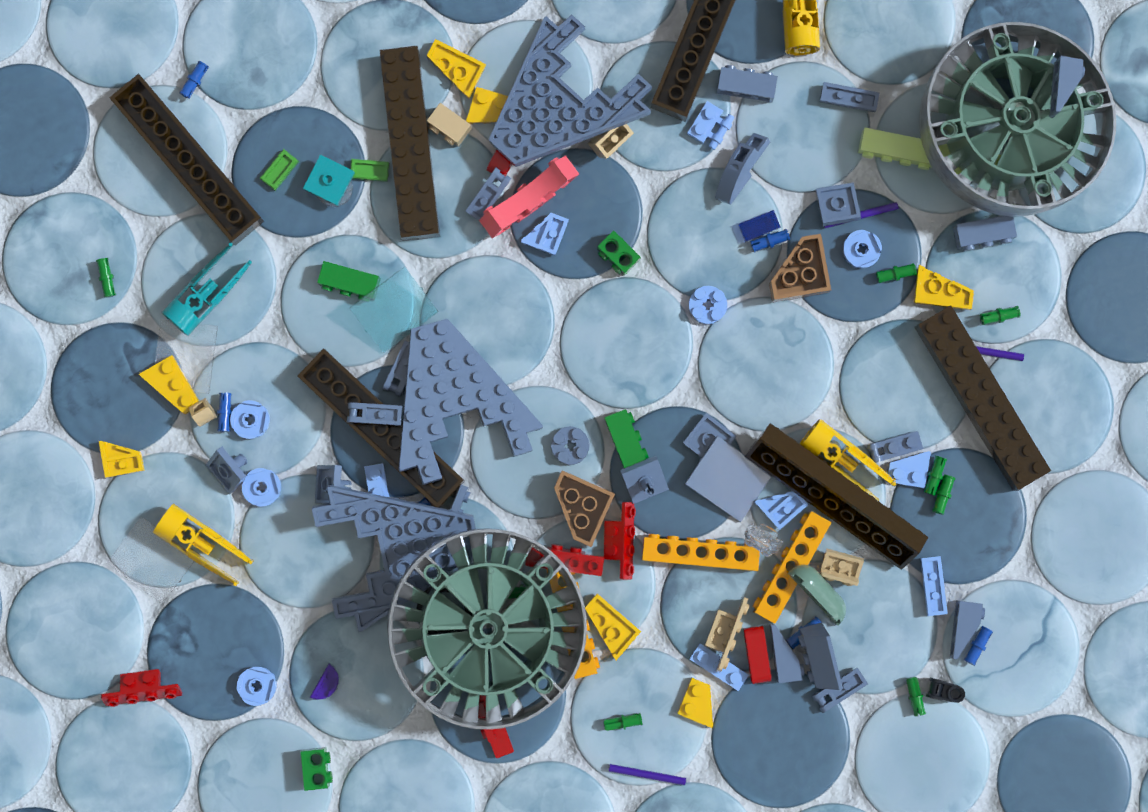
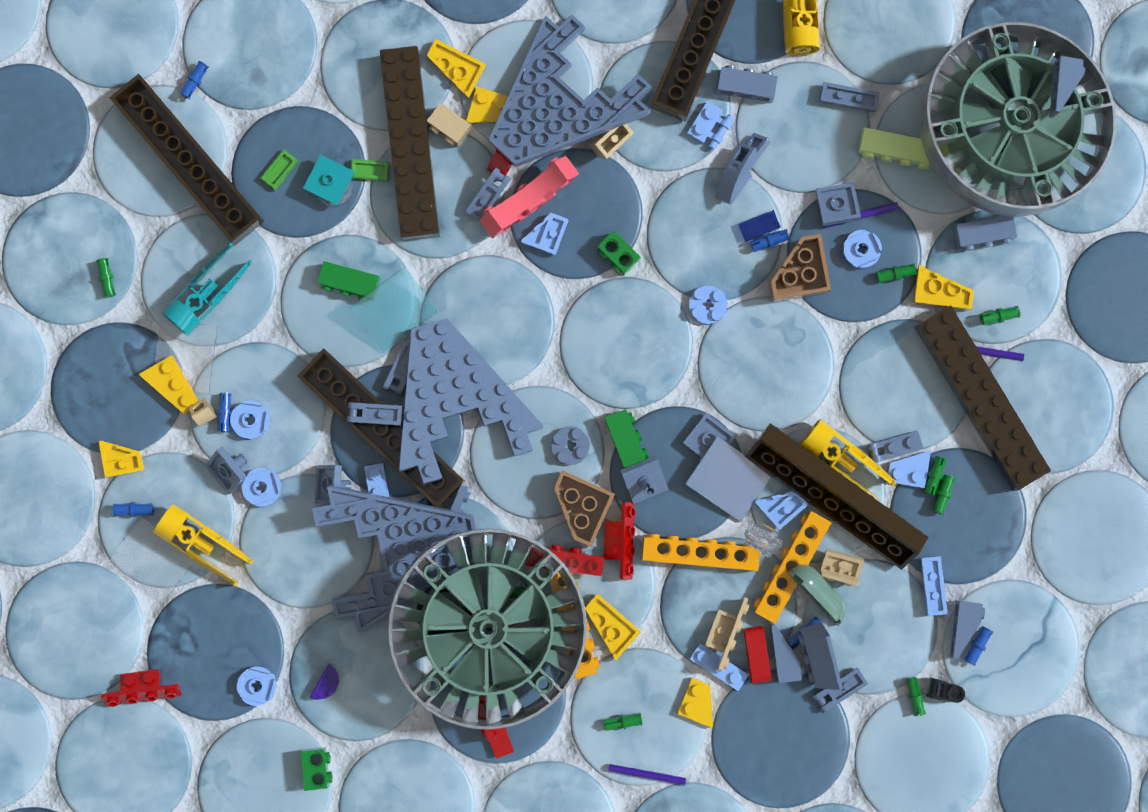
none -> blue pin [113,502,154,517]

